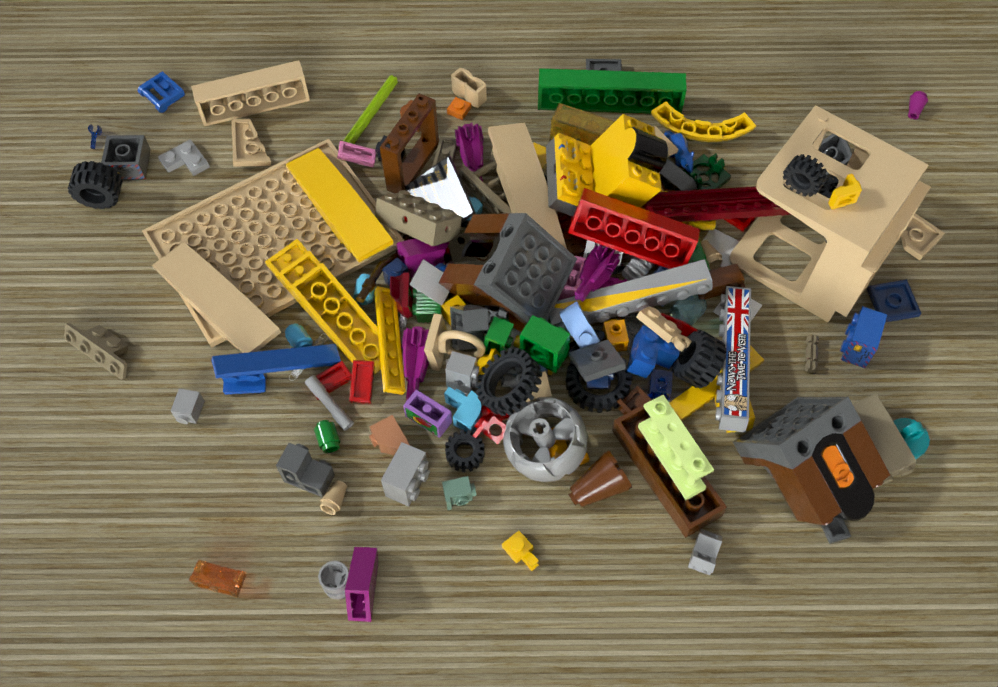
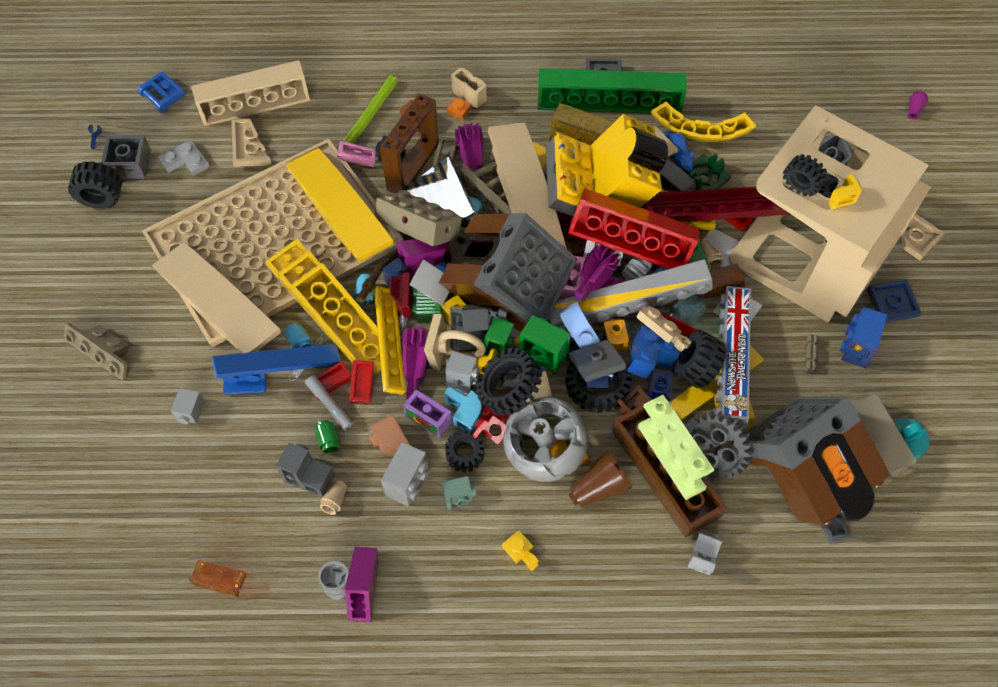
none -> dark grey gear [686,410,754,480]

